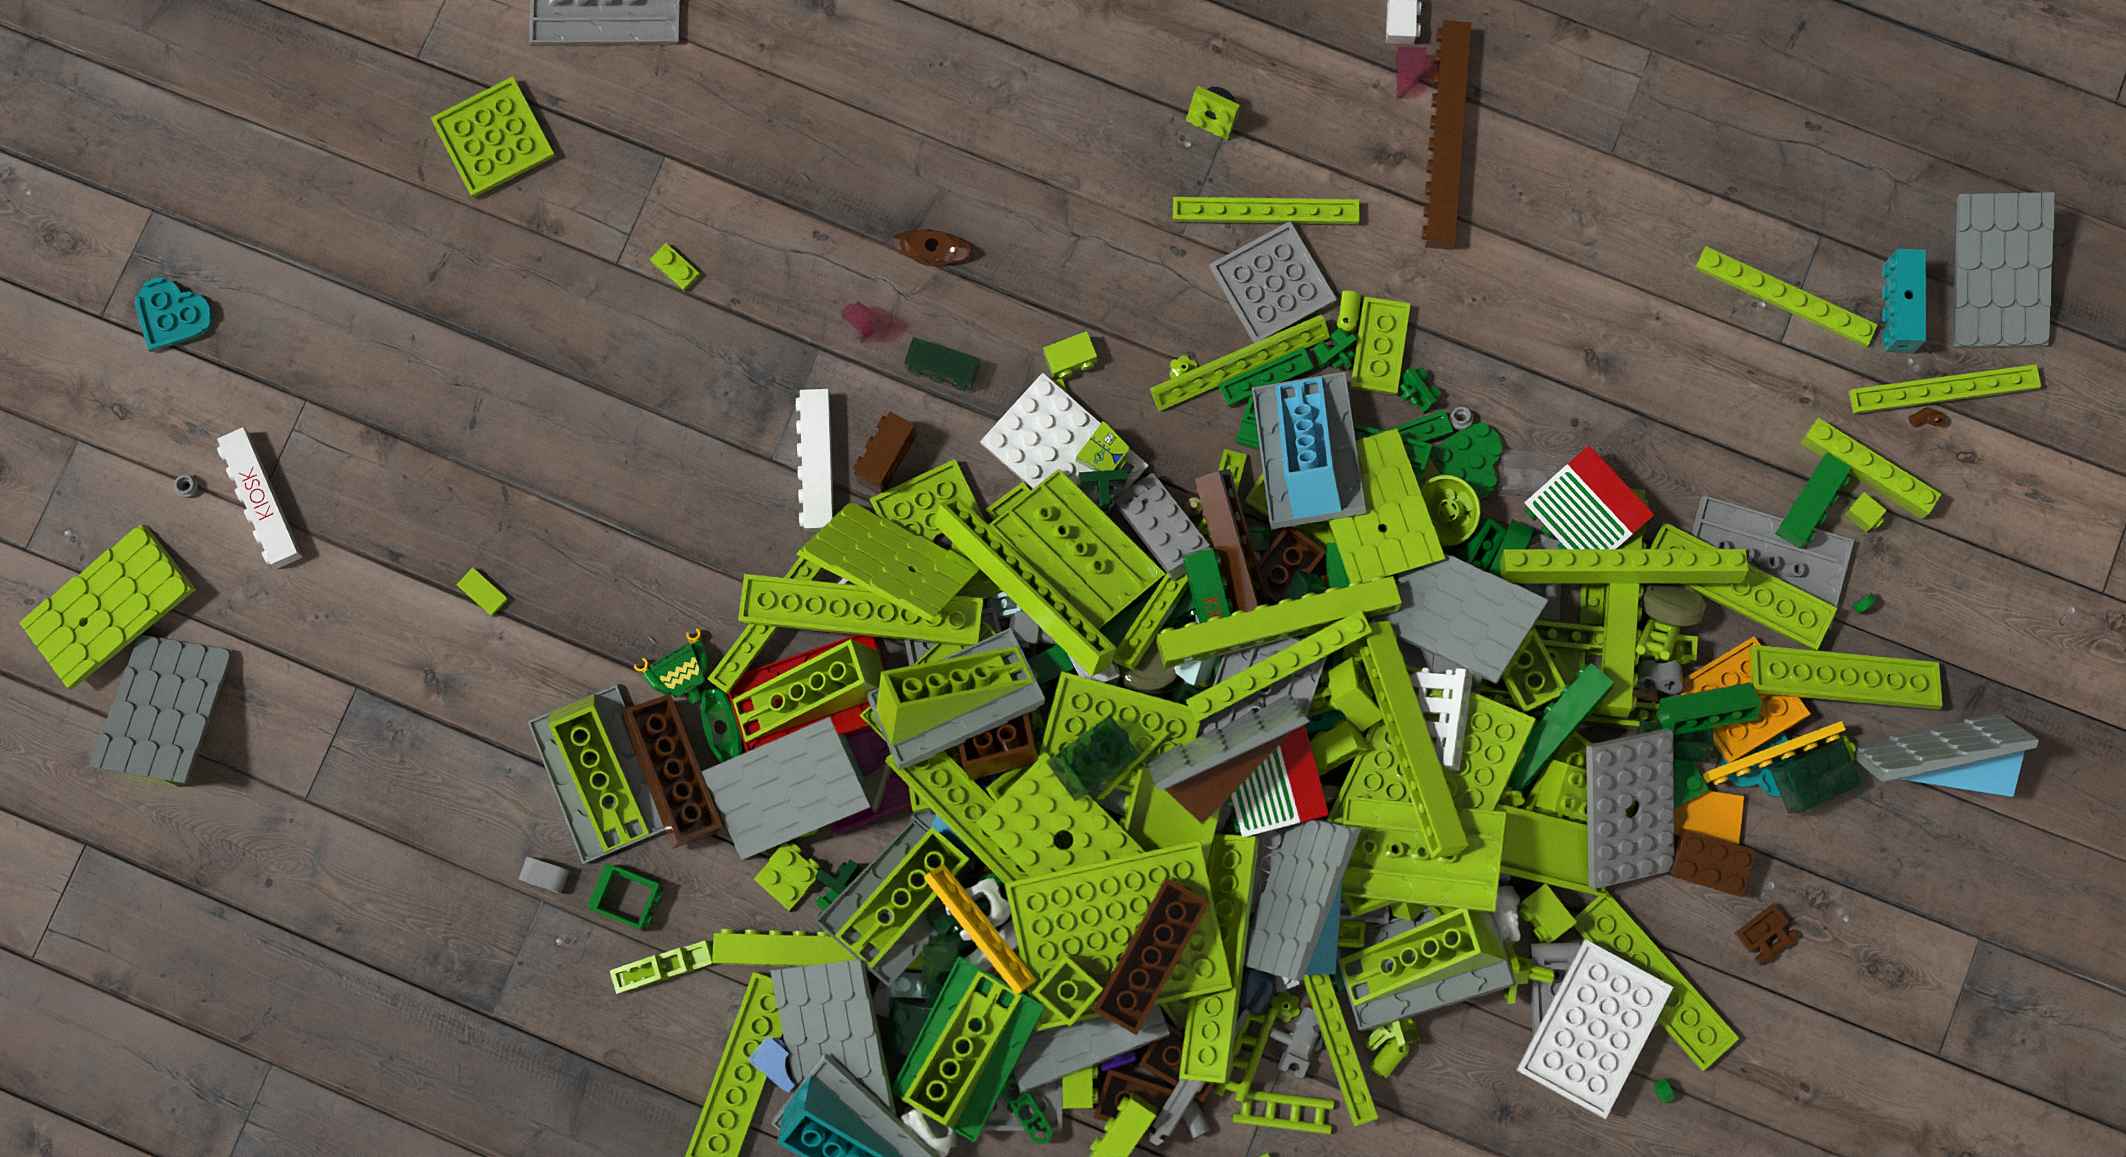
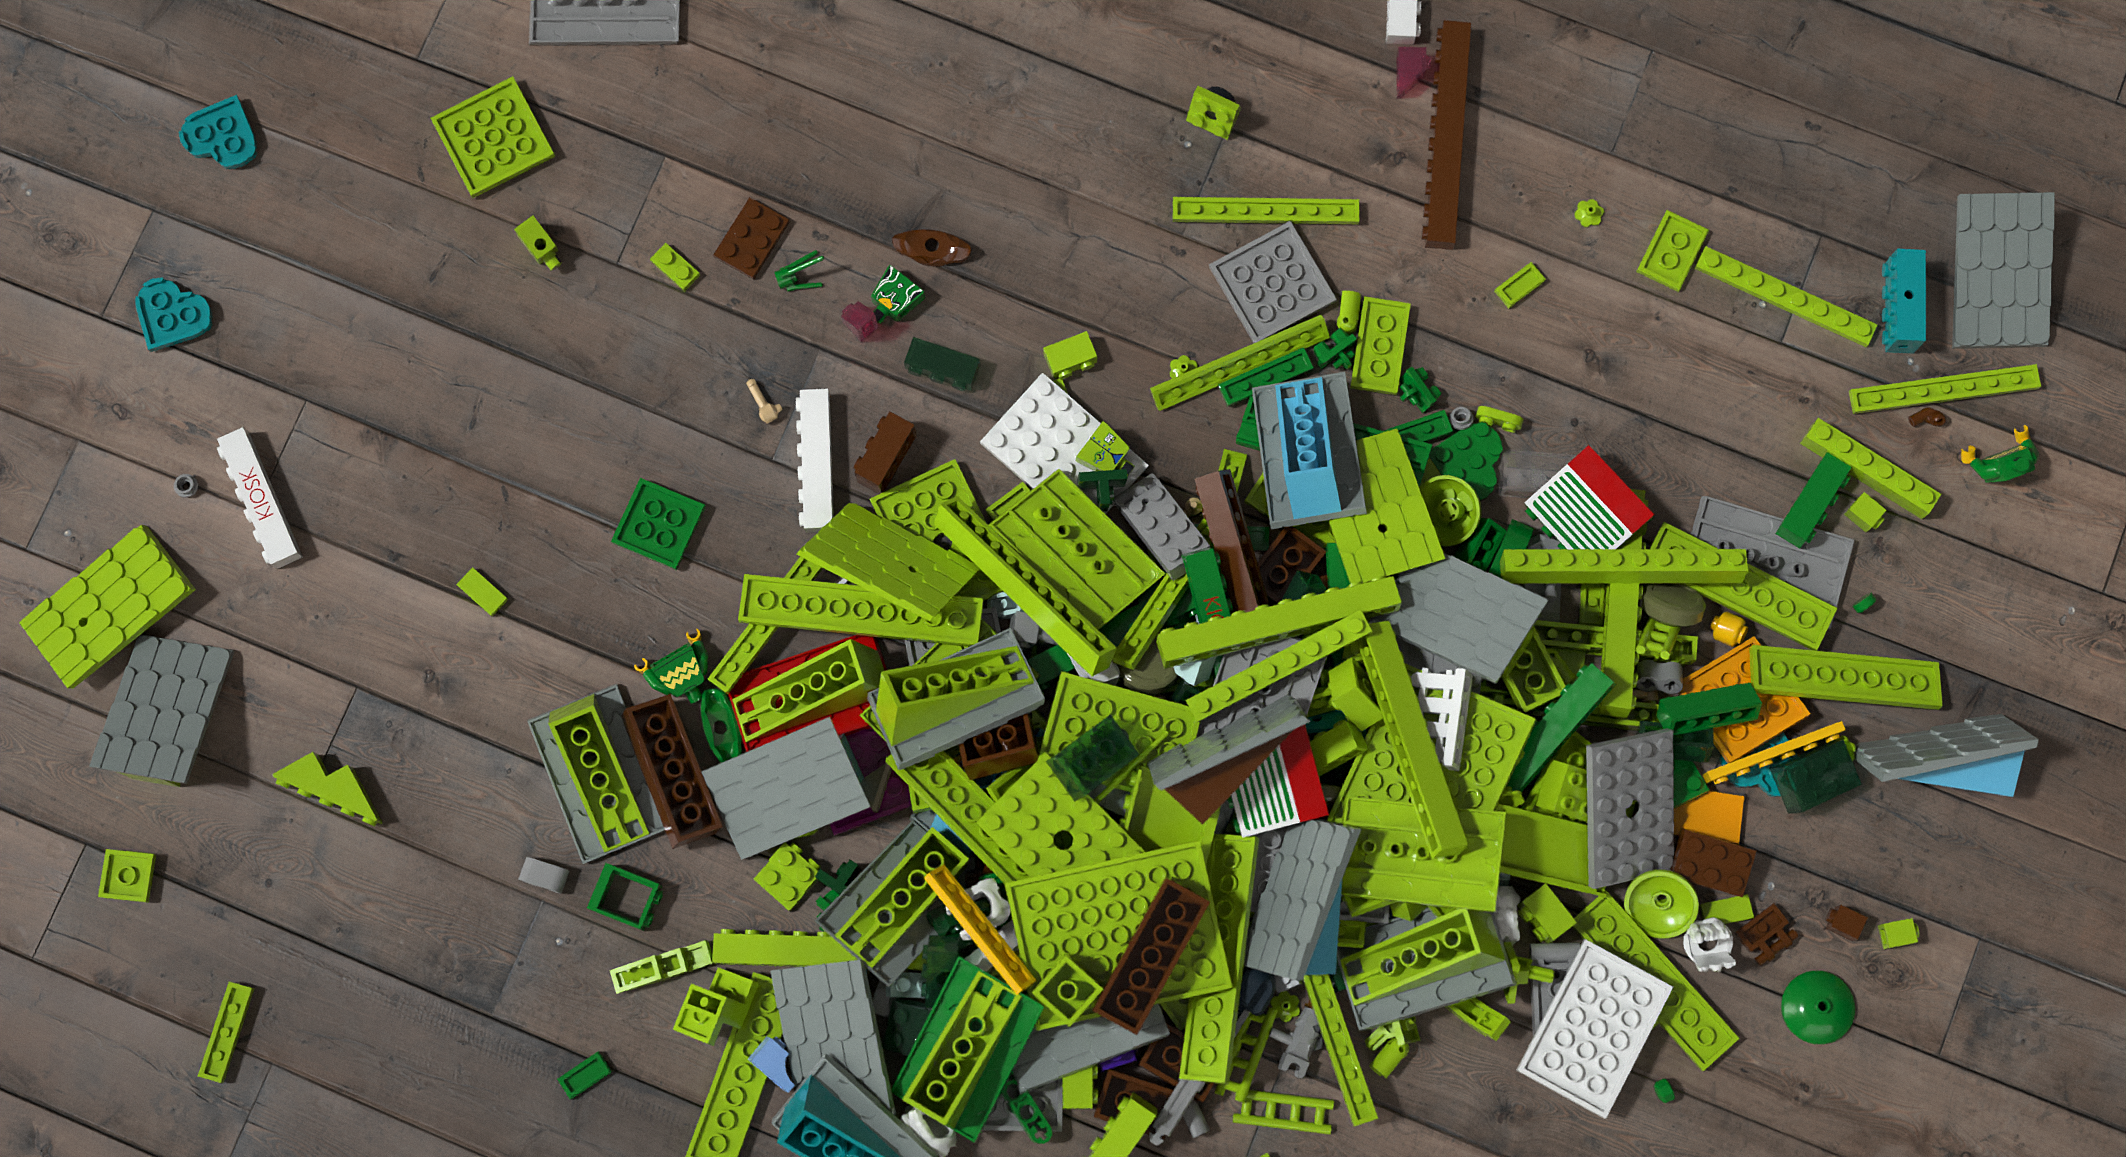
none -> lime plate [98,849,156,903]
none -> teal plate [179,95,257,169]
none -> lime plate [198,982,254,1083]
none -> lime slope [272,752,382,827]
none -> lime torso [514,215,562,271]
none -> green tile [557,1051,612,1100]
none -> green plate [611,478,706,571]
none -> lime bracket [673,967,759,1046]
none -> reddish brown plate [713,197,790,280]
none -> tan piece [746,379,783,424]
none -> green plant [775,250,824,292]
none -> green torso [870,265,925,324]
none -> lime arch [1444,997,1511,1041]
none -> lime plate [1476,406,1524,433]
none -> lime tile [1494,262,1546,309]
none -> lime plant [1574,199,1604,227]
none -> lime dish [1624,870,1699,938]
none -> lime tile [1636,210,1709,292]
none -> white piece [1683,917,1736,972]
none -> lime tile [1699,894,1754,924]
none -> yellow head [1710,611,1748,647]
none -> green dish [1781,970,1855,1045]
none -> reddish brown brick [1825,905,1868,941]
none -> lime brick [1878,918,1920,950]
none -> green torso [1961,425,2040,483]

